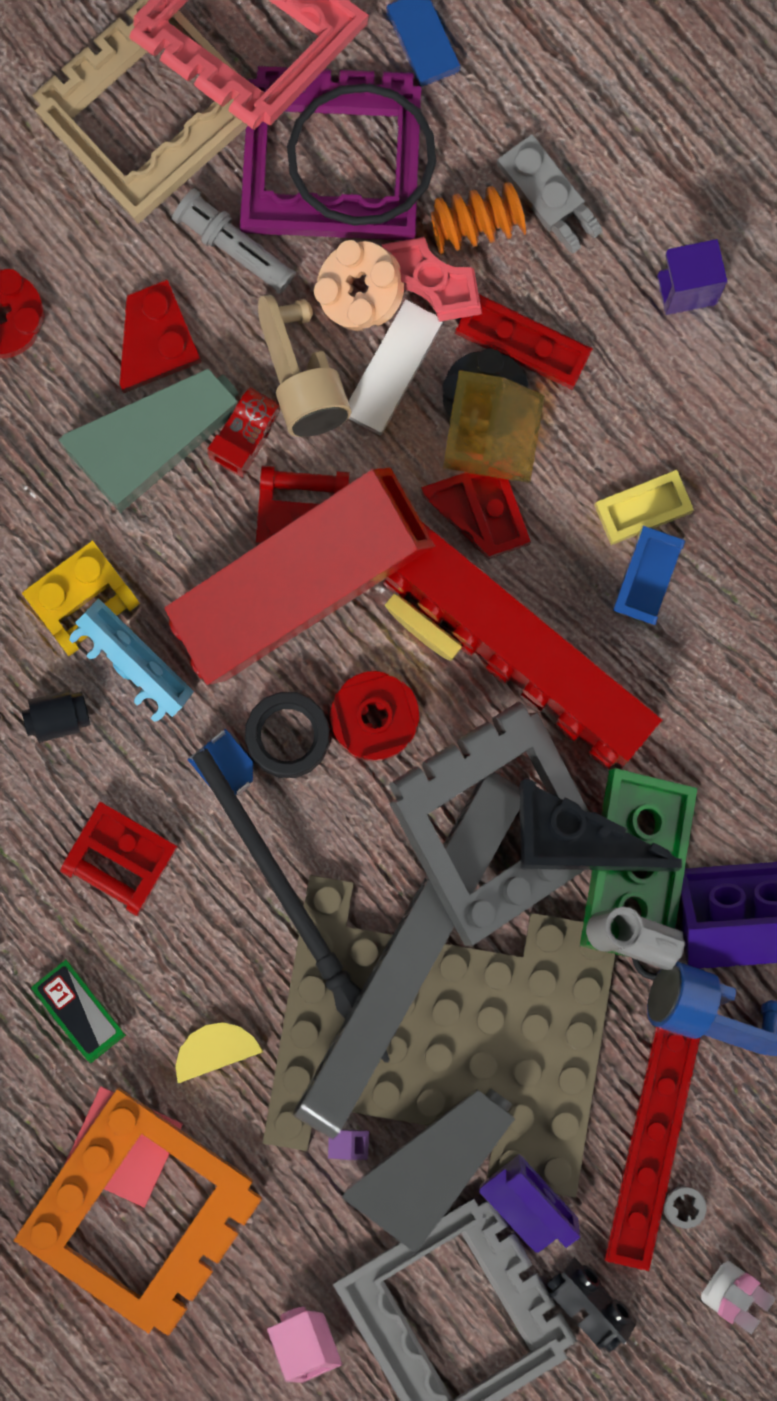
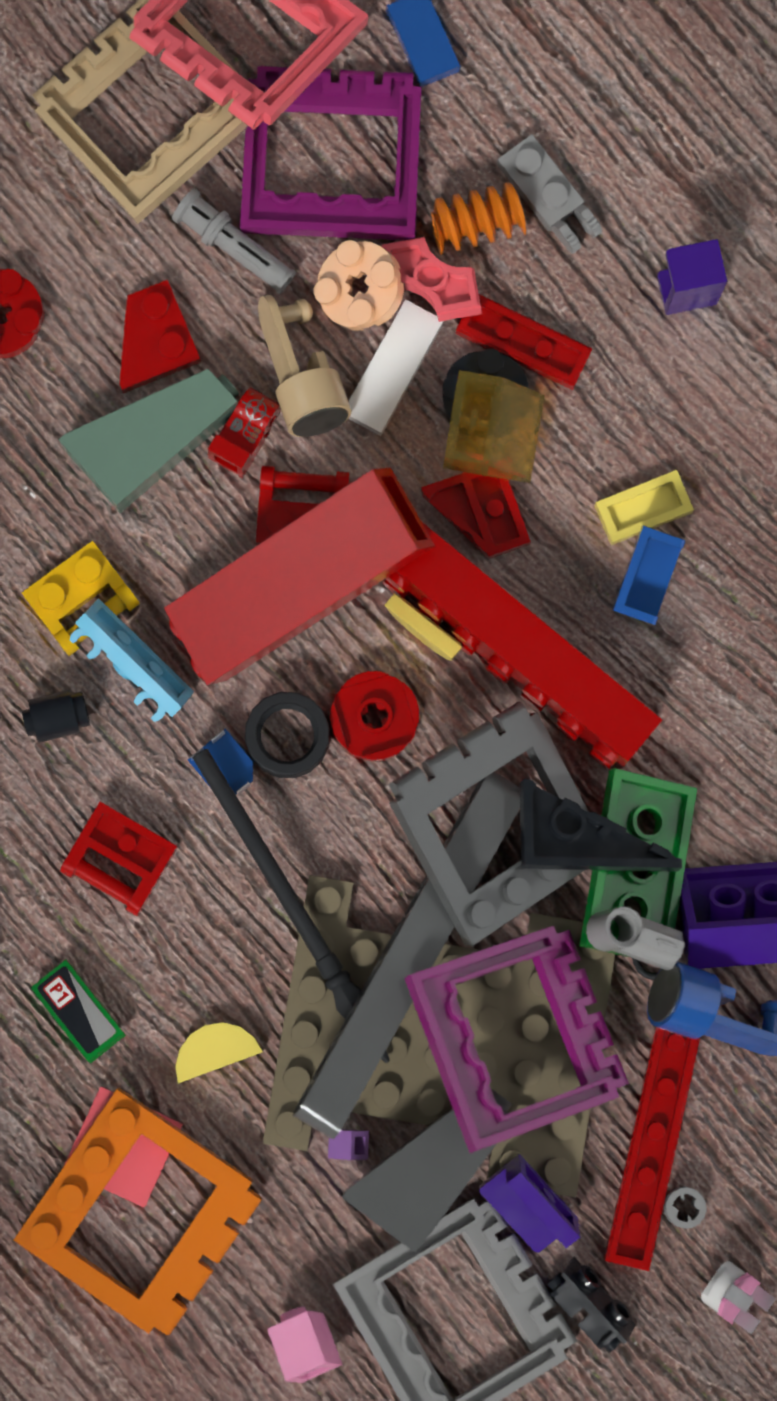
black piece [287,83,437,226] -> none
none -> magenta hinge [404,925,629,1153]

